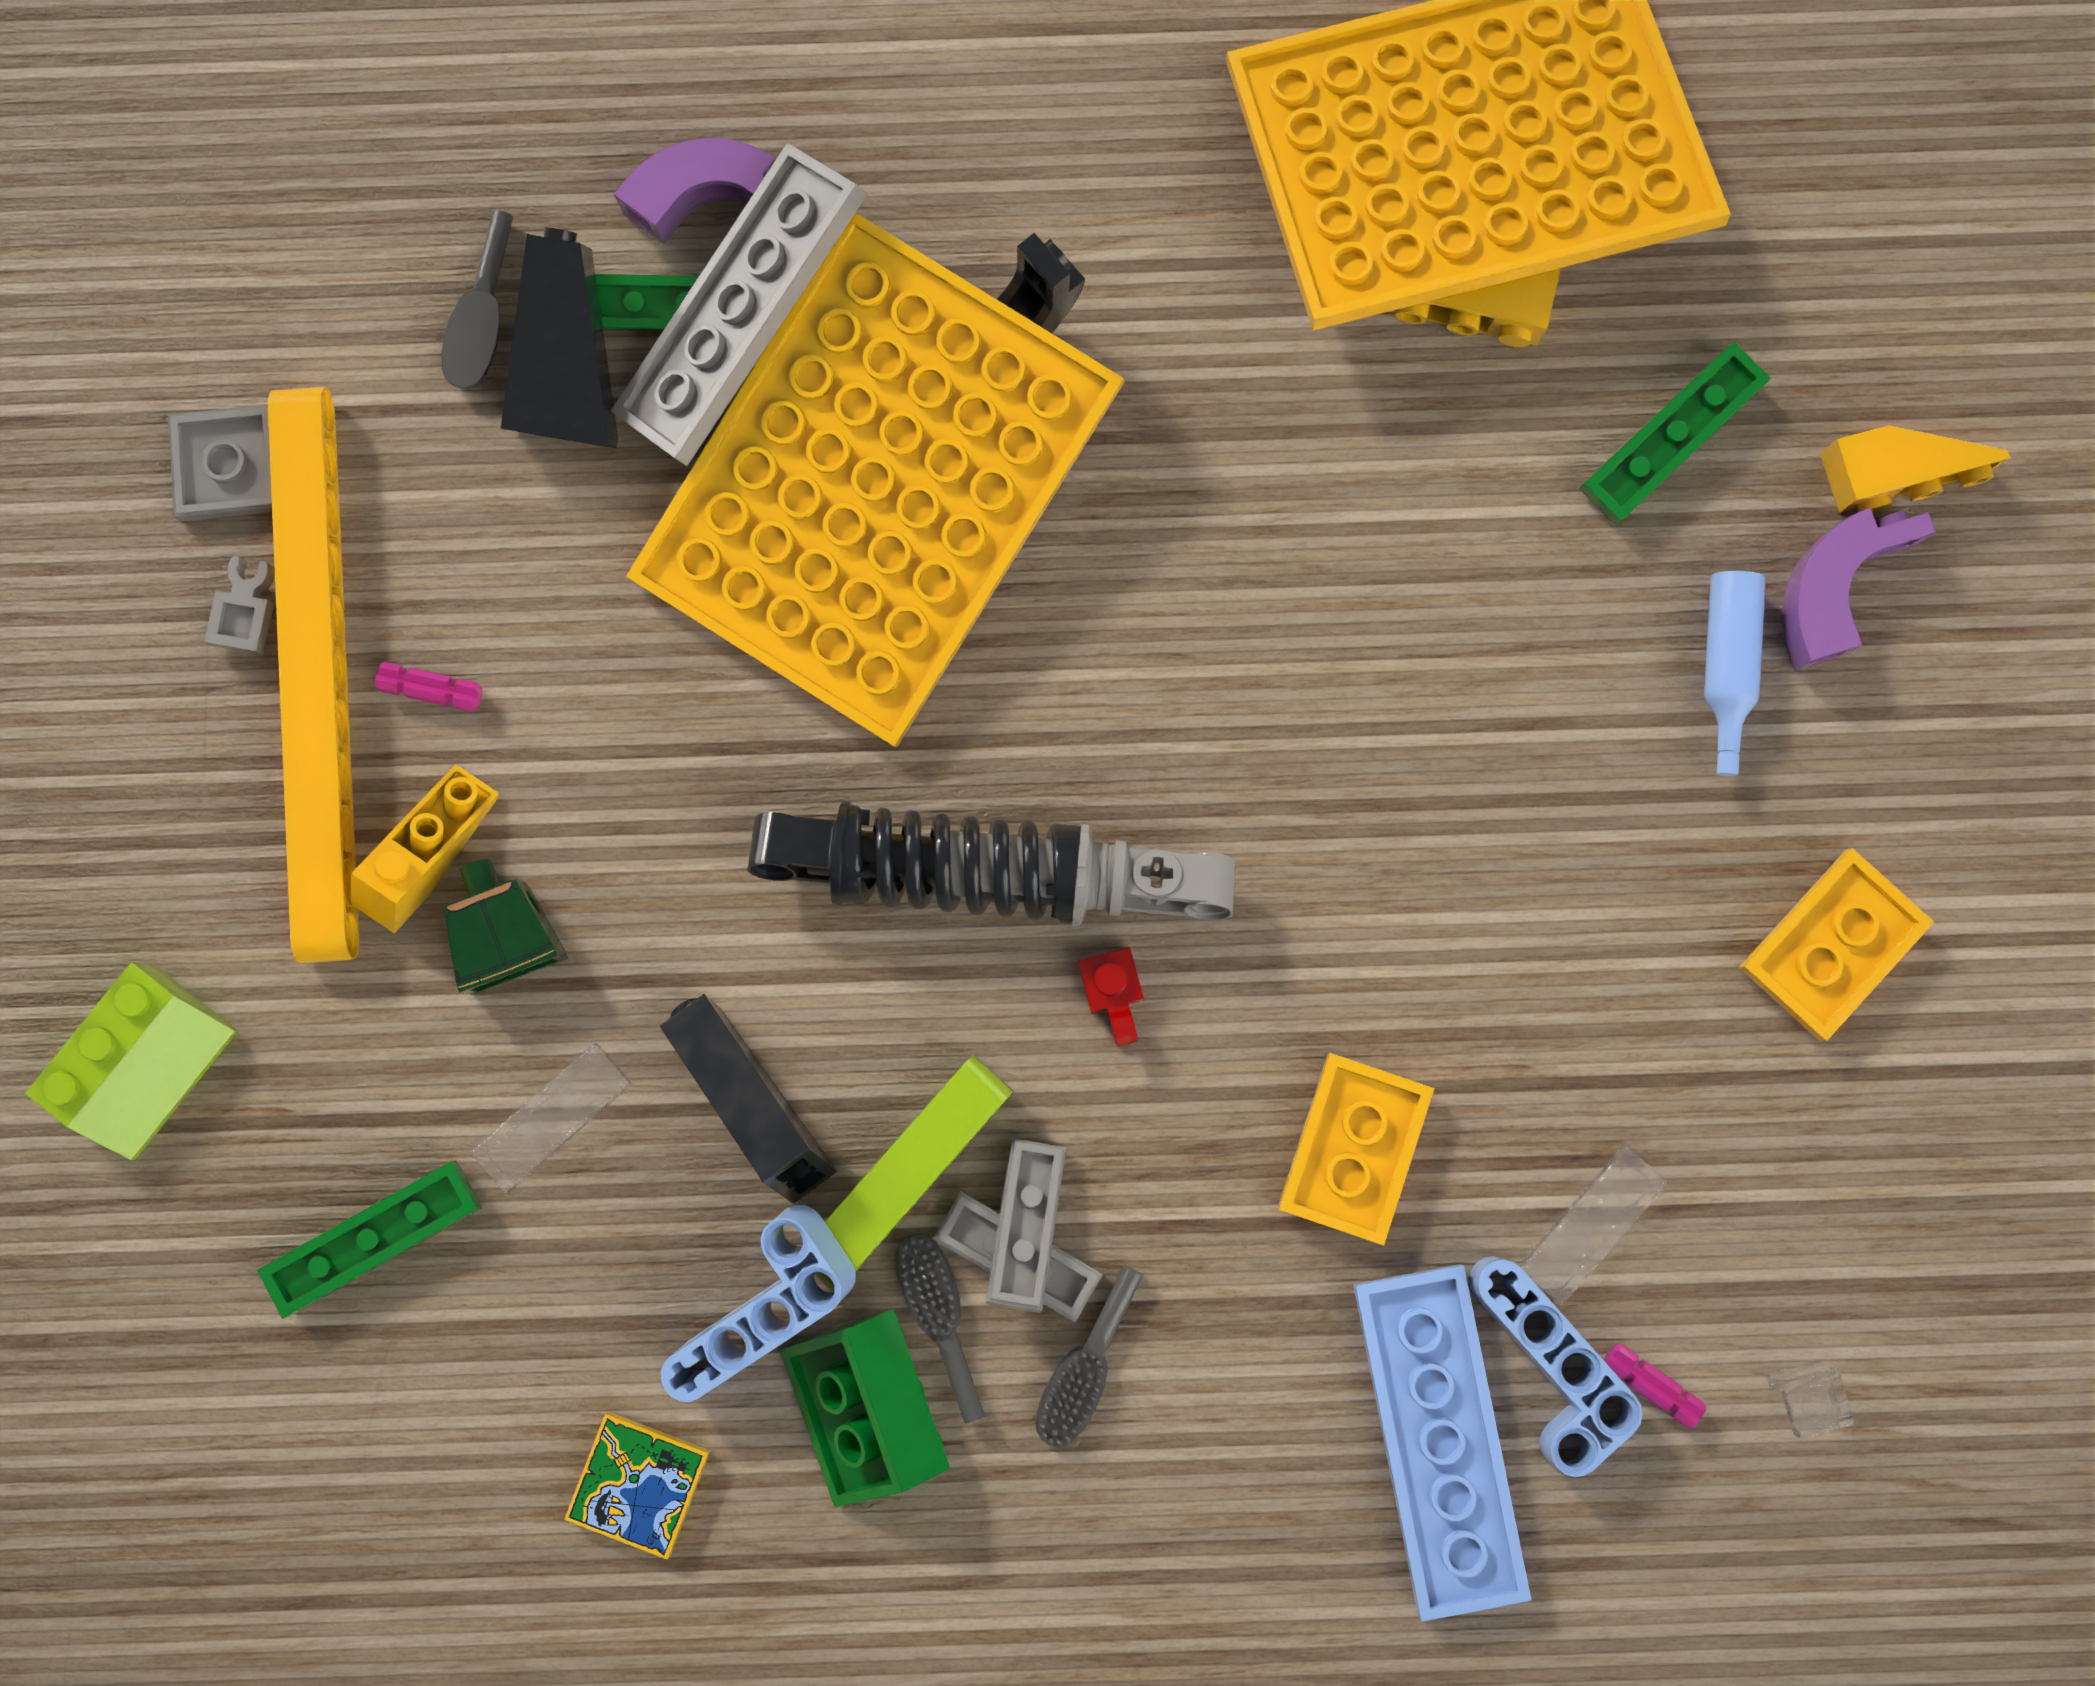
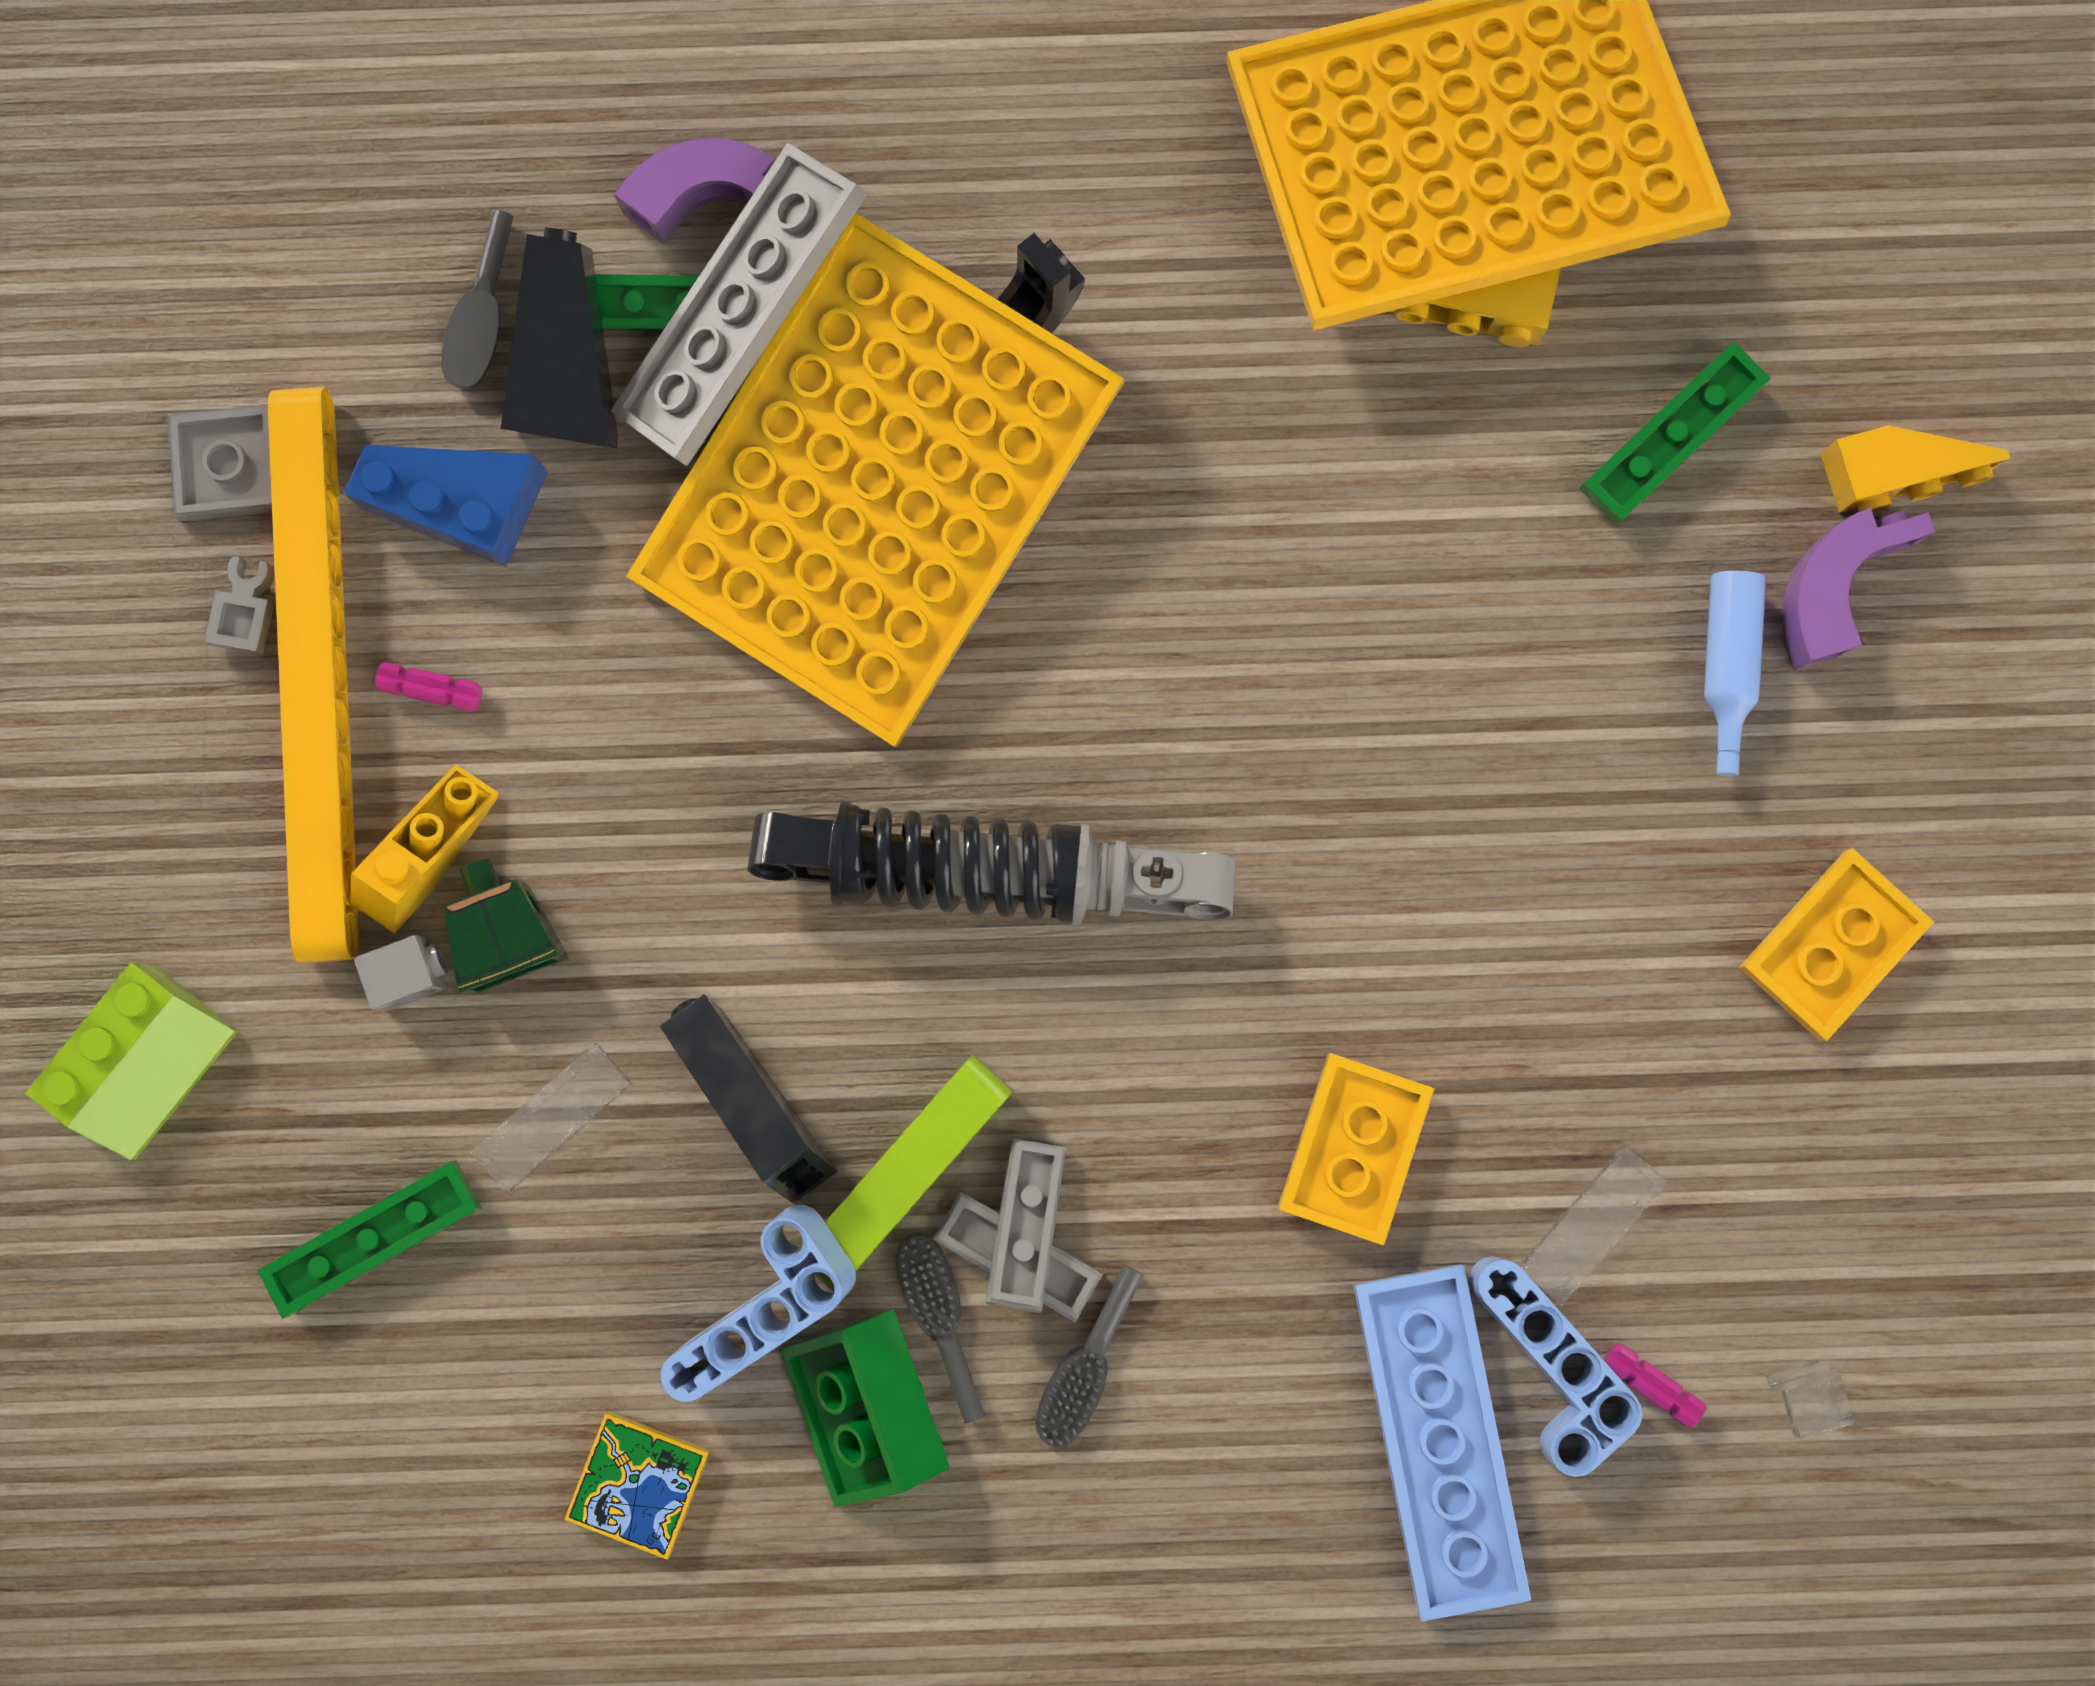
red plate [1078,947,1144,1047] -> none
none -> blue wedge [343,445,548,567]
none -> light grey brick [353,935,448,1011]

